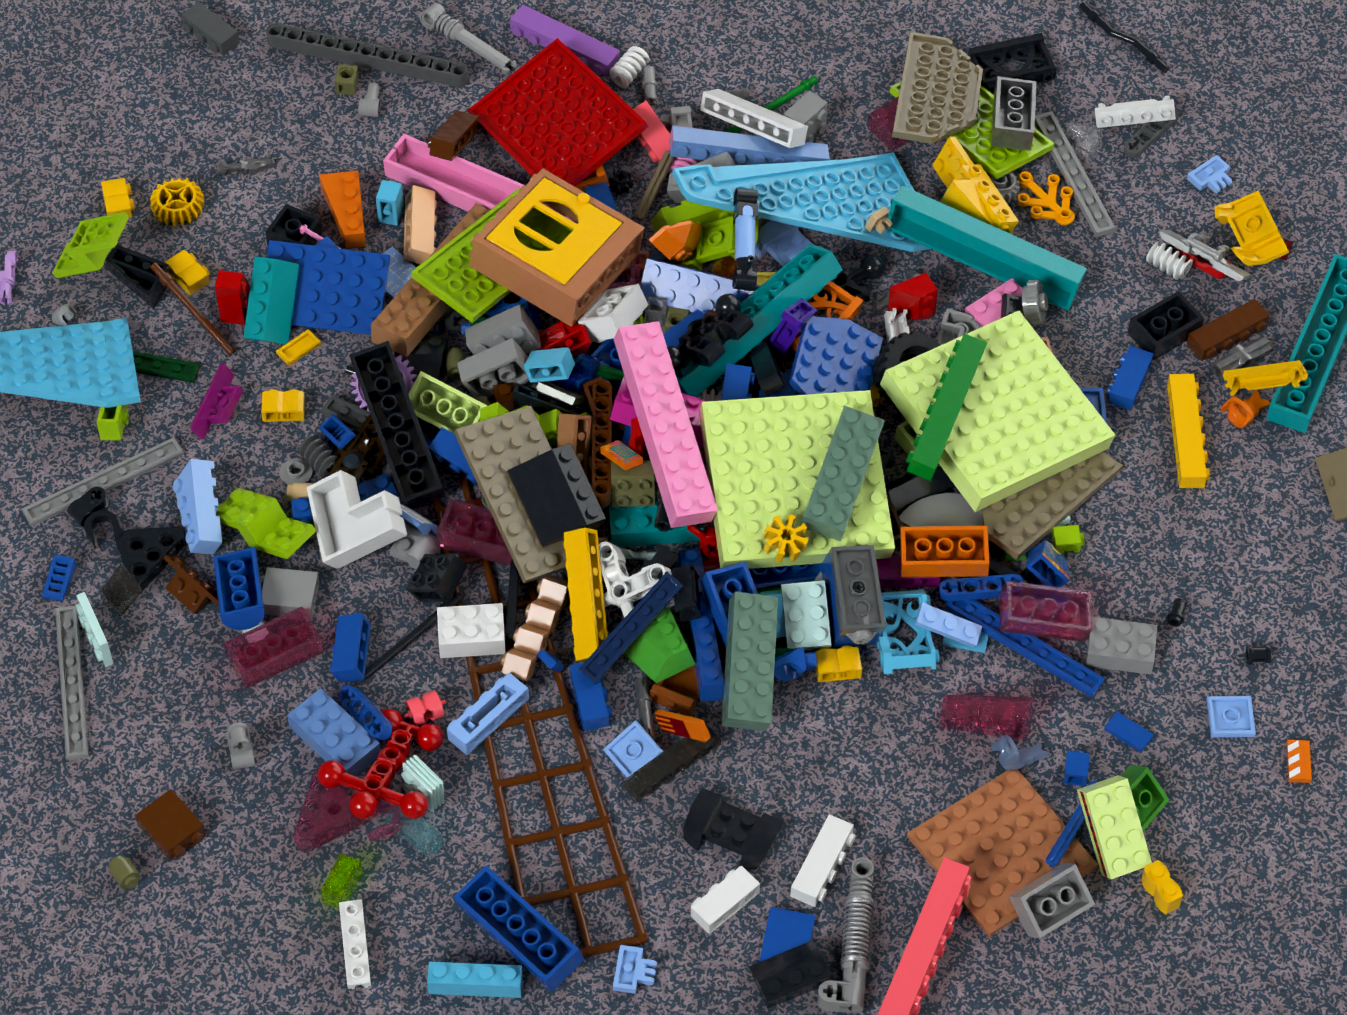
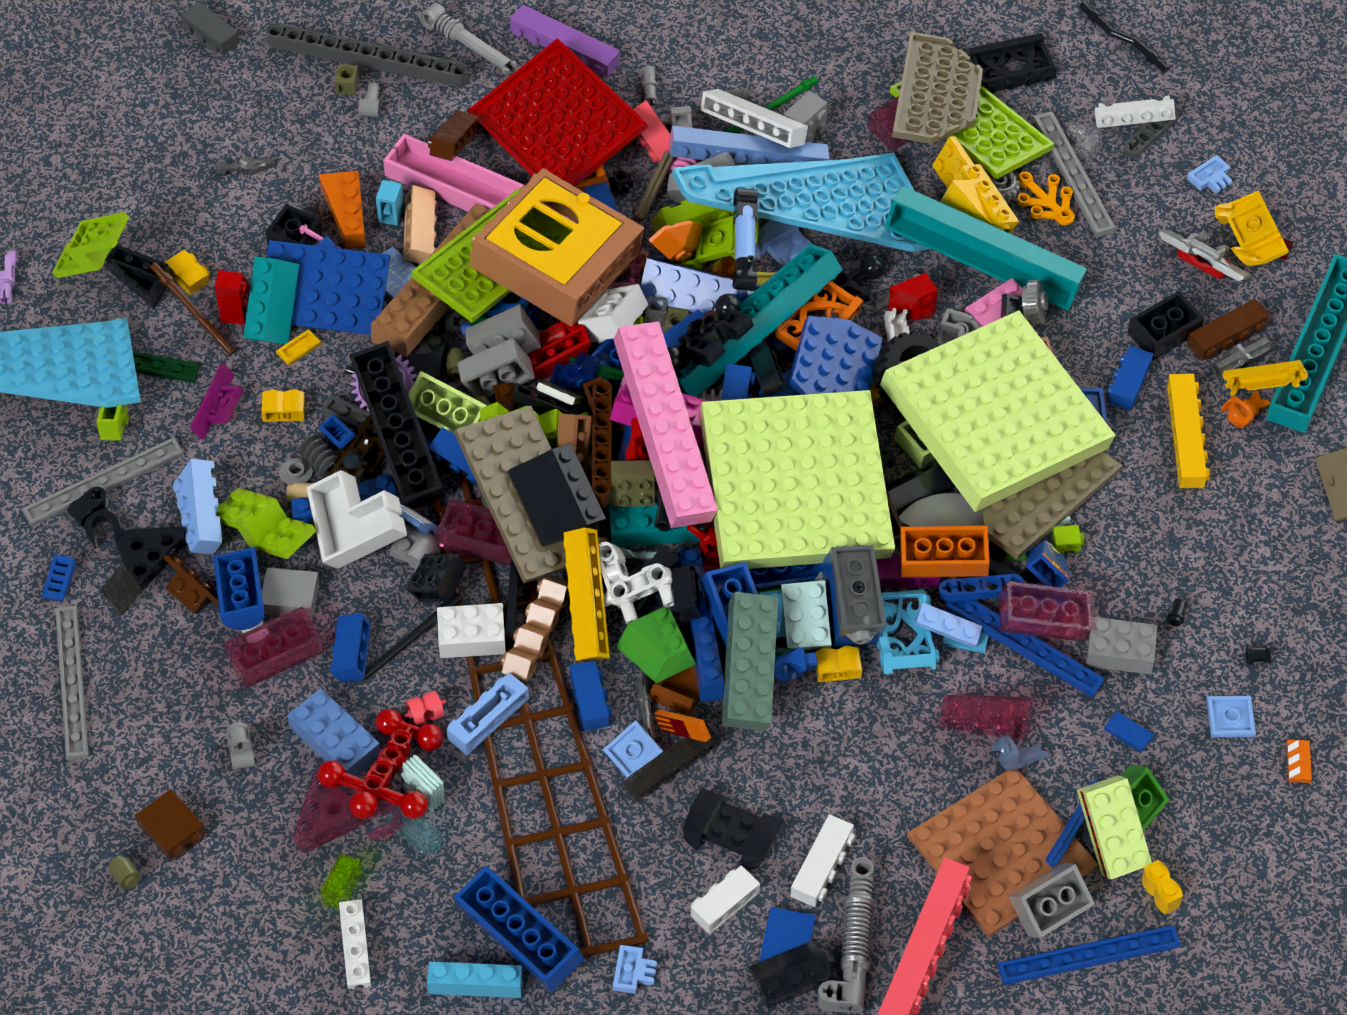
light grey arm [52,303,77,326] -> none
light aqua plate [75,592,113,667] -> none
yellow brick [101,178,135,218] -> none
yellow gear [150,177,204,227] -> none
blue beam [339,685,392,740] -> none
medium azure brick [524,347,575,383] -> none
blue tile [536,650,564,673] -> none
dark blue tile [579,571,684,685] -> none
orange tile [601,440,643,471] -> none
white piece [610,46,650,89] -> none
yellow gear [762,514,808,562] -> none
dark purple bracket [768,298,818,354] -> none
sand green brick [800,405,885,541] -> none
tan tile [865,206,892,234] -> none
green brick [906,333,987,481] -> none
flat silver brick [991,76,1037,151] -> none
blue brick [1063,750,1090,786] -> none
white piece [1146,241,1193,280] -> none
none -> blue tile [997,925,1181,986]

